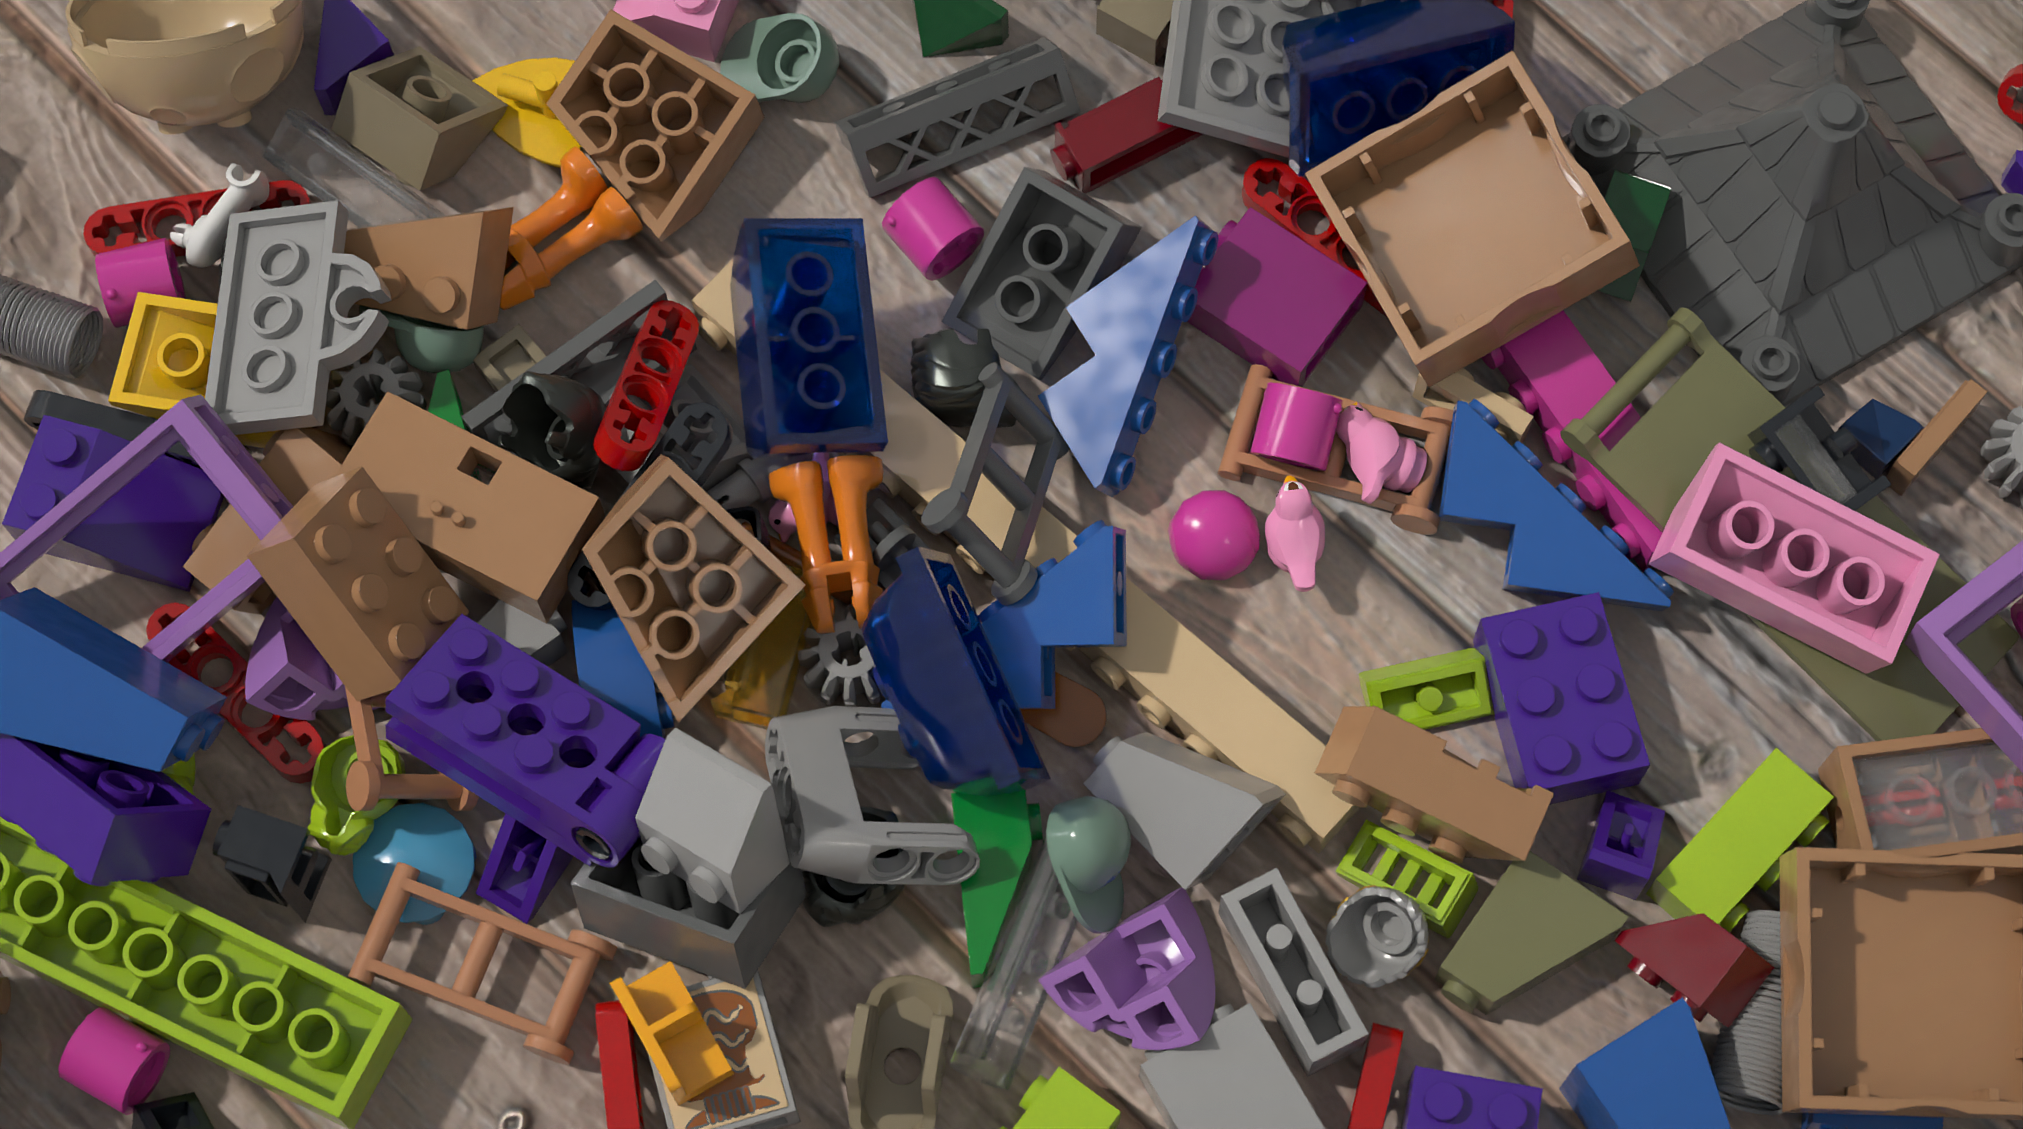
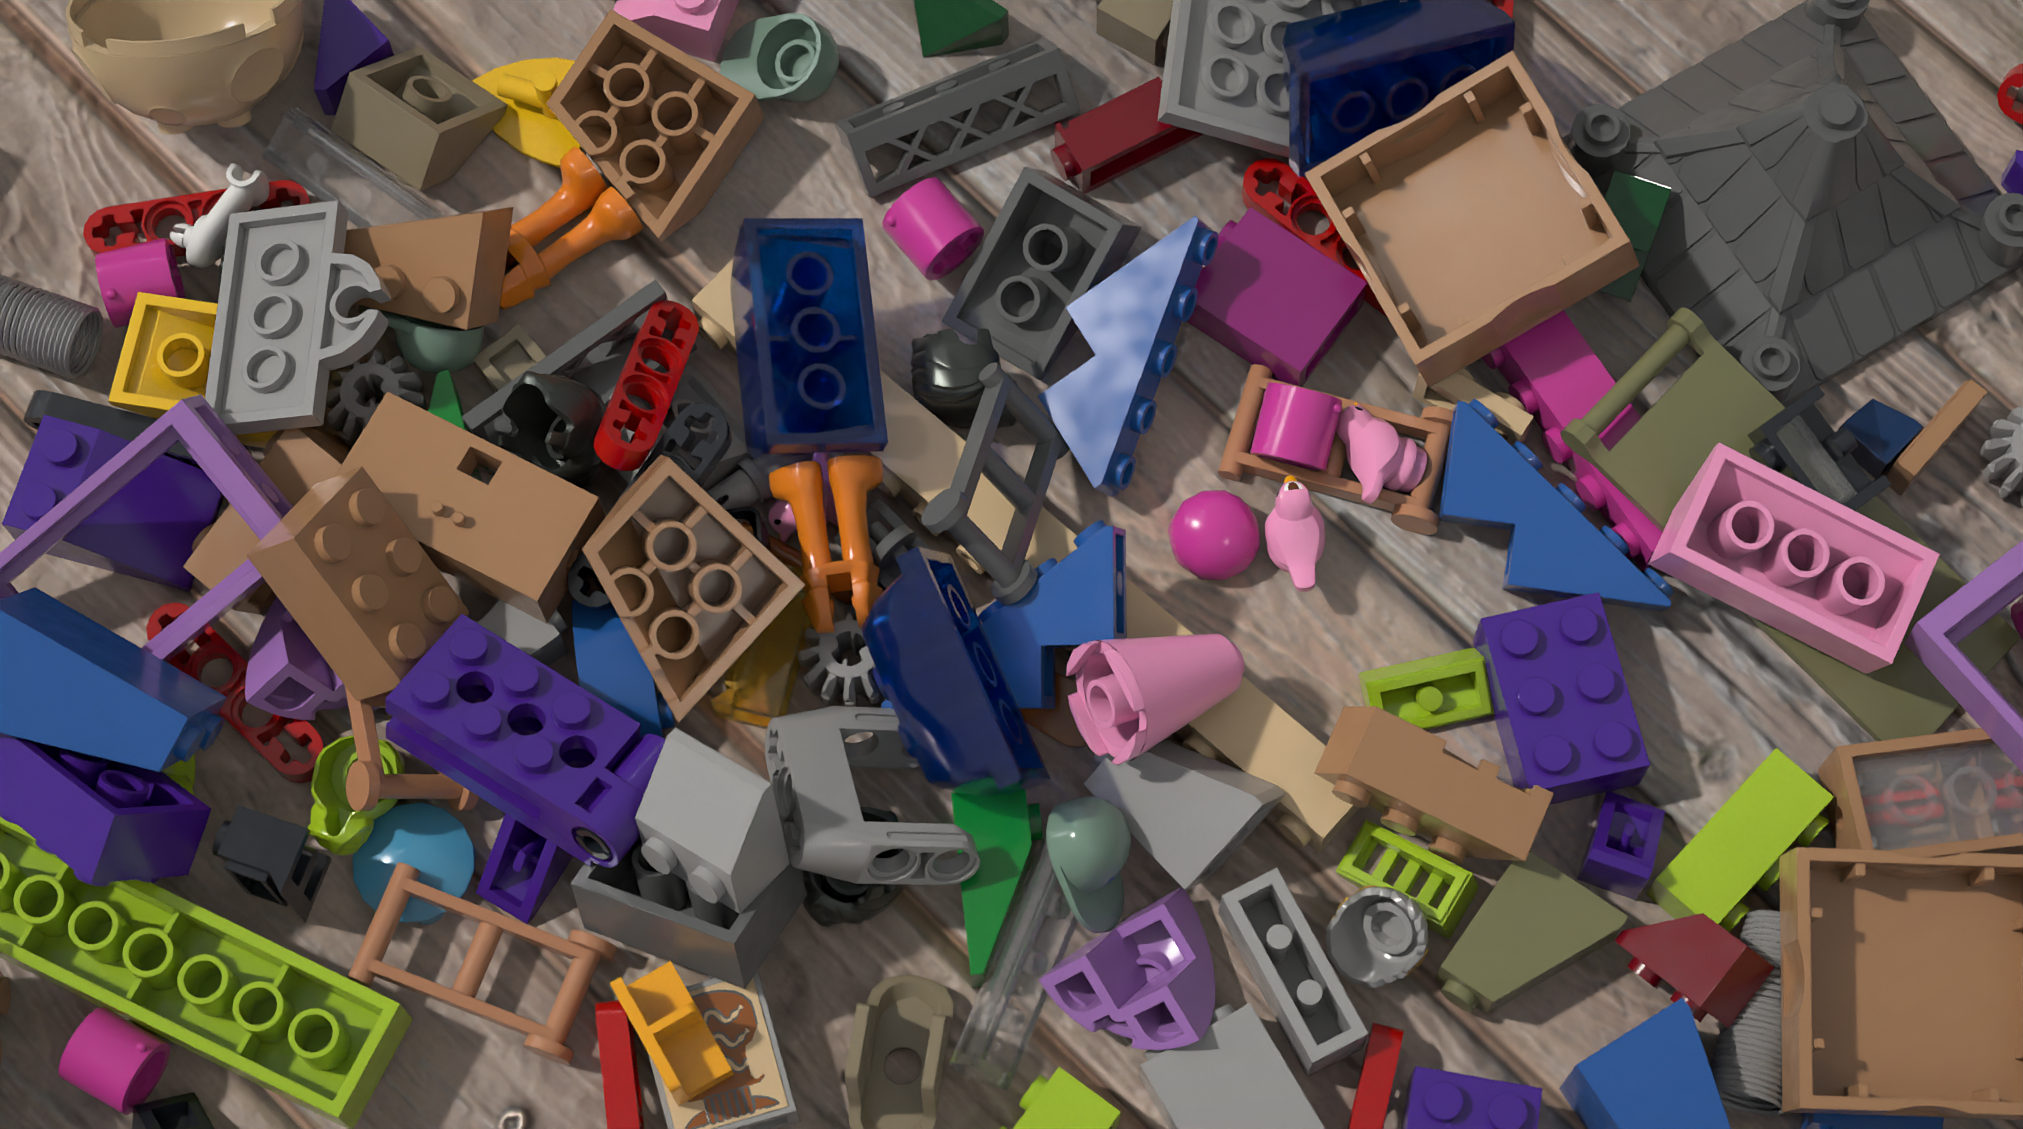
none -> bright pink cone [1066,634,1244,765]

